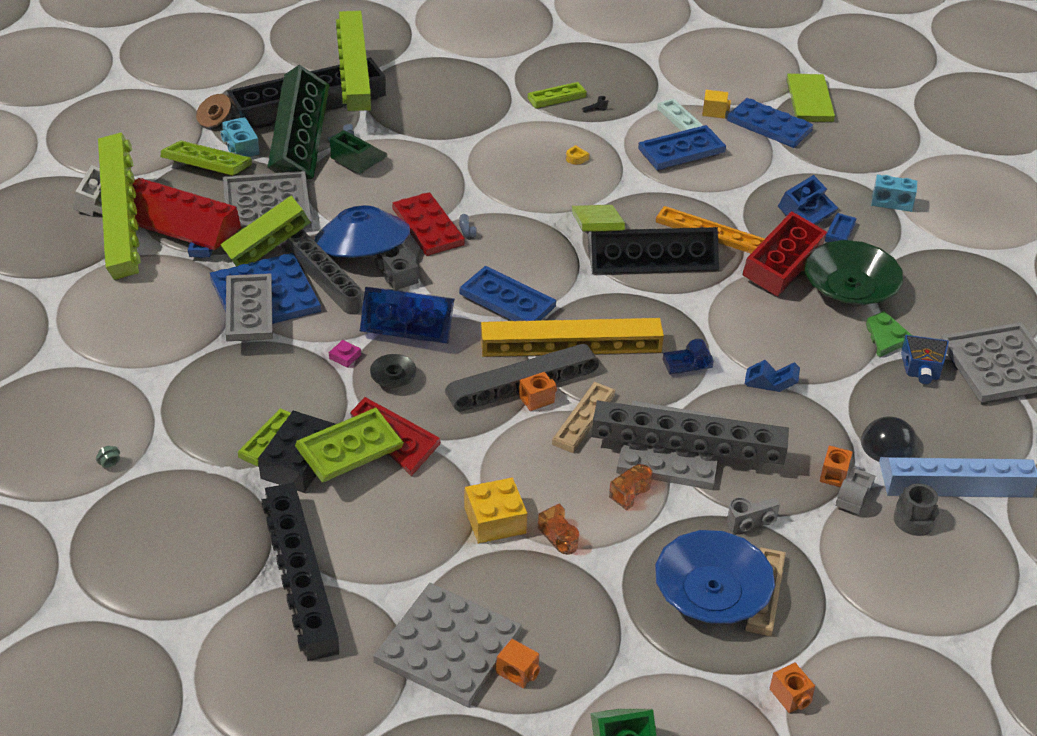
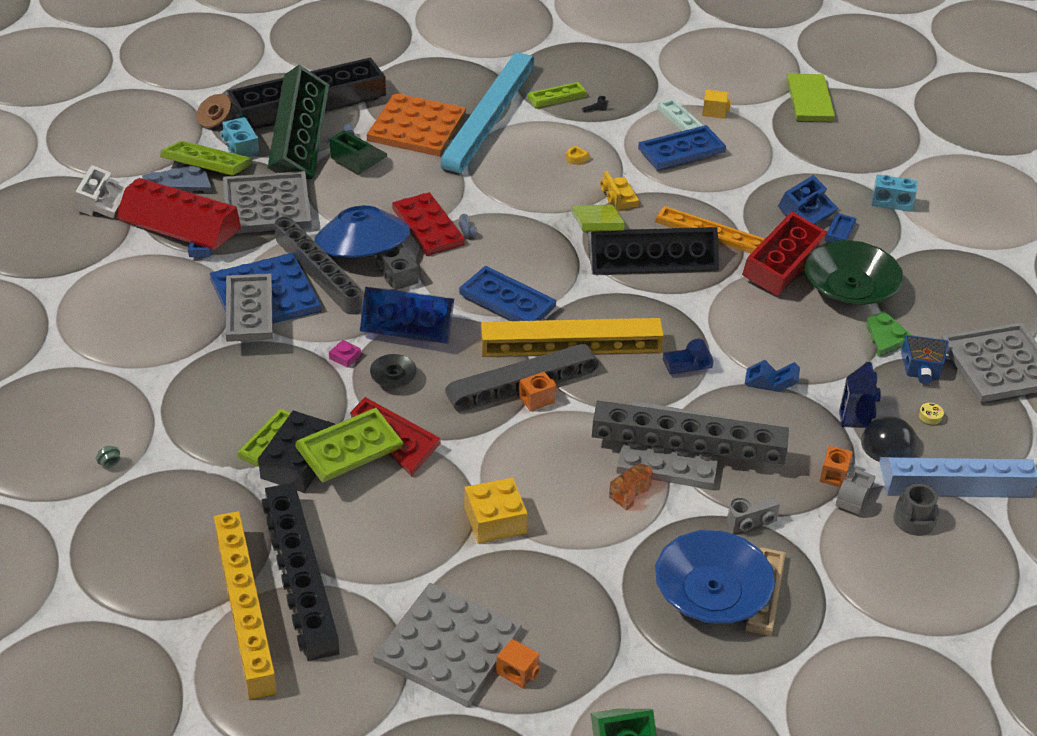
lime brick [98,132,141,280] -> none
lime brick [220,196,311,267] -> none
lime brick [336,11,371,111] -> none
clear orange leg [537,503,579,555] -> none
tan tile [552,382,615,453] -> none
blue plate [727,98,813,148] -> none
orange brick [770,662,815,713] -> none
none -> sand blue wing [142,165,212,194]
none -> yellow brick [214,511,277,700]
none -> orange plate [366,93,466,157]
none -> medium azure beam [441,52,534,174]
none -> yellow bracket [600,171,639,210]
none -> clear blue slope [839,362,881,428]
none -> light yellow tile [919,403,944,425]

